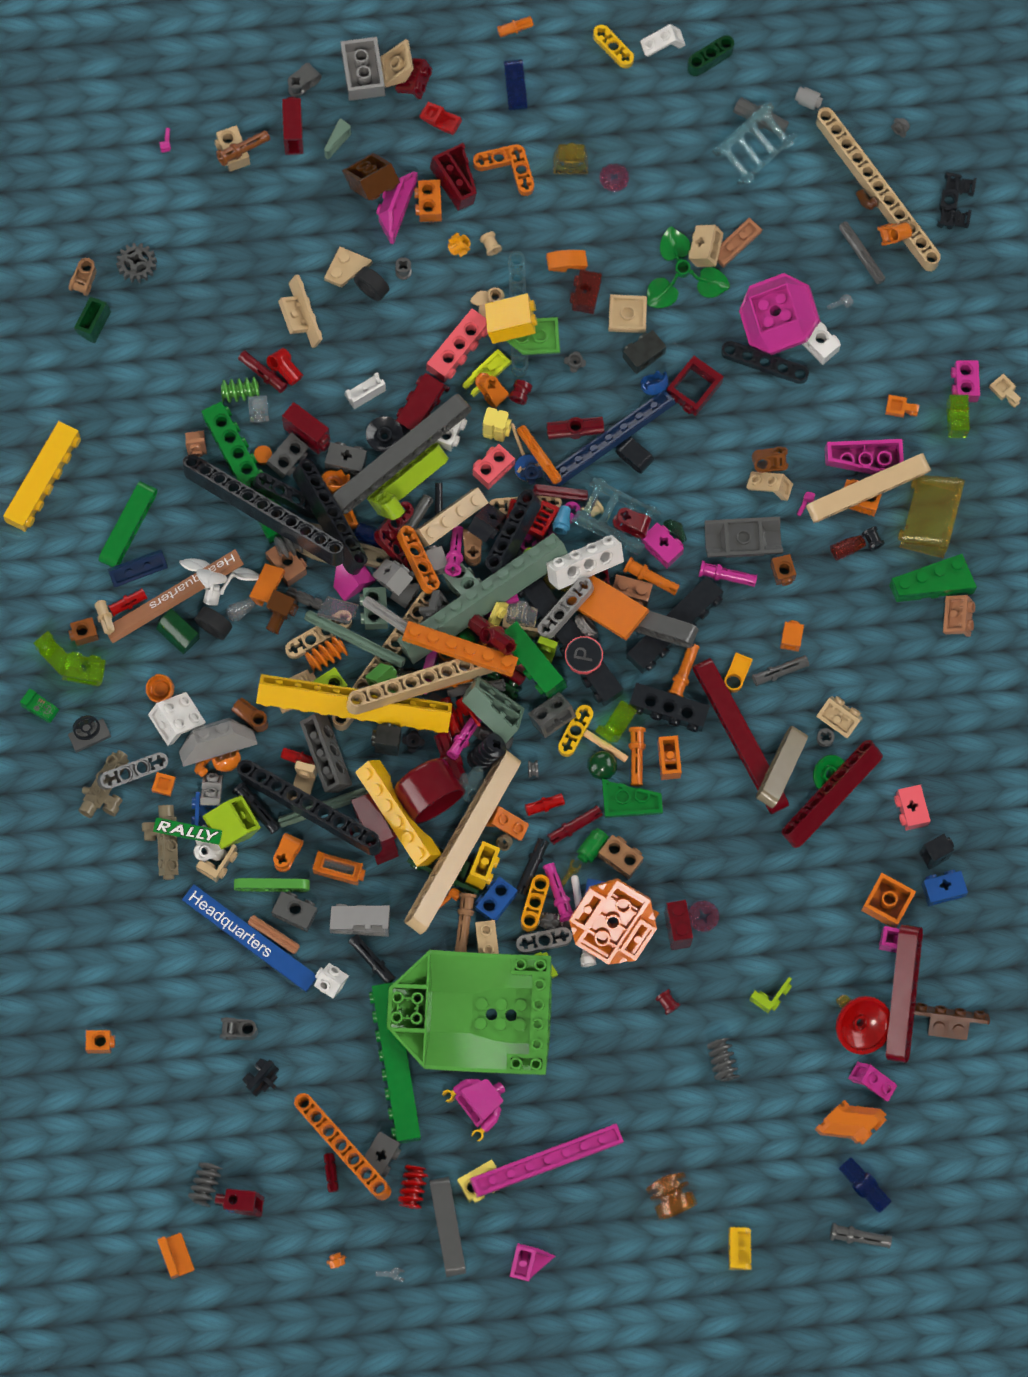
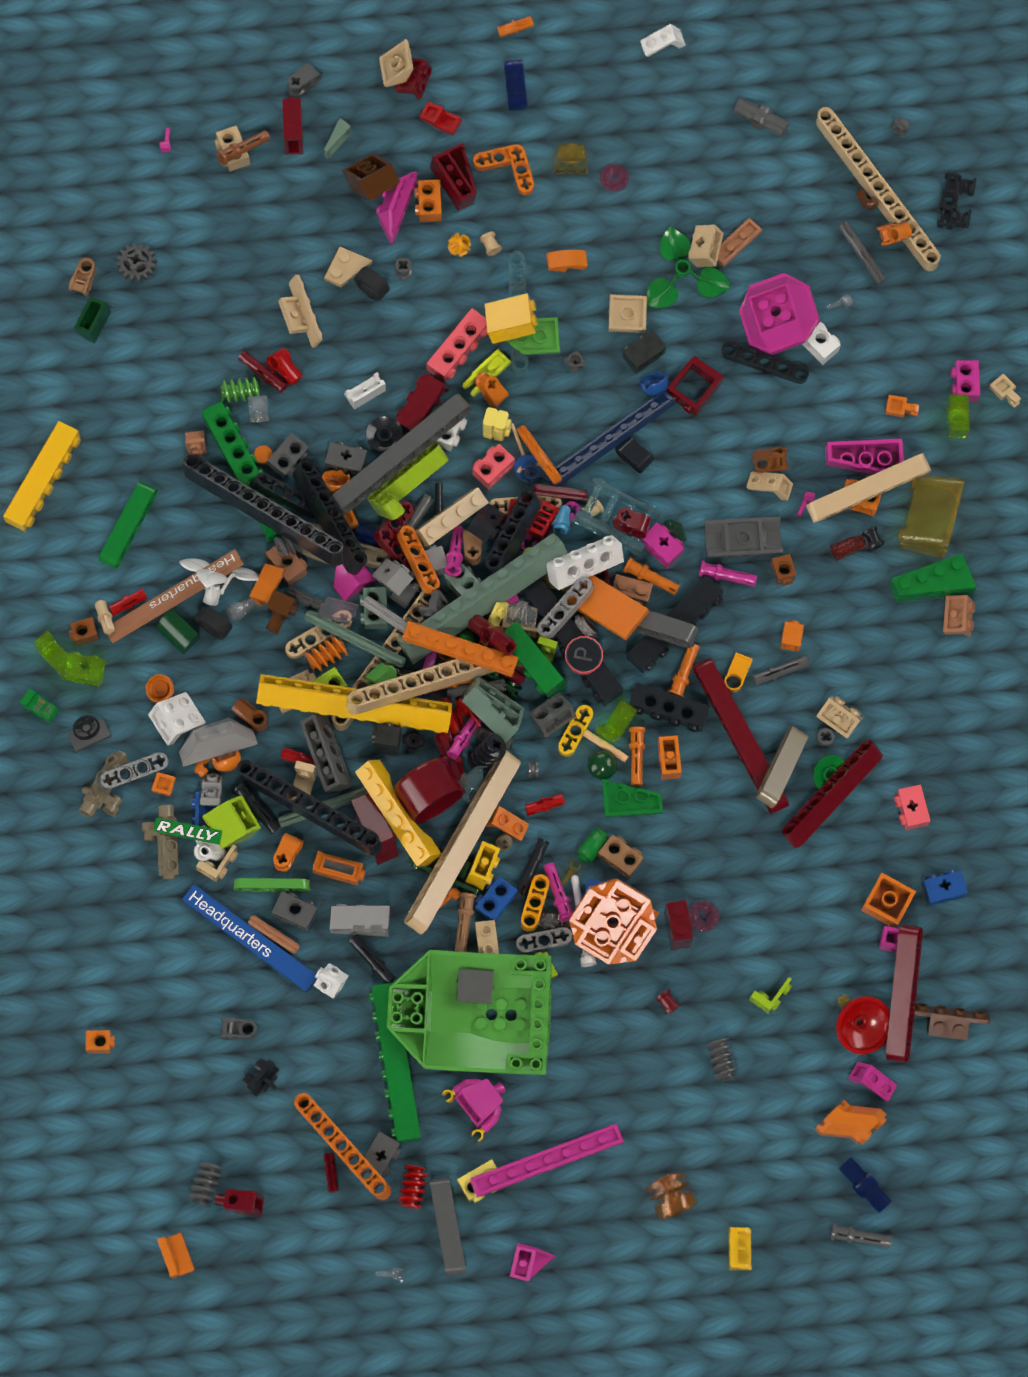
dark blue tile [108,549,168,588] -> none
dark red brick [282,402,330,455] -> none
orange plate [326,1253,346,1269] -> none
light grey brick [341,37,385,101] -> none
tan plate [470,288,505,318] -> none
dark red wheel [509,379,532,405] -> none
dark red piece [546,417,604,440] -> none
dark red pin [547,805,603,845] -> none
clear red brick [570,269,602,315] -> none
yellow beam [593,25,634,68] -> none
dark green beam [687,35,734,76] -> none
clear light blue fence [712,102,797,185] -> none
light grey brick [795,87,823,110] -> none
black brick [919,834,954,869] -> none
none -> dark grey piece [456,969,494,1004]

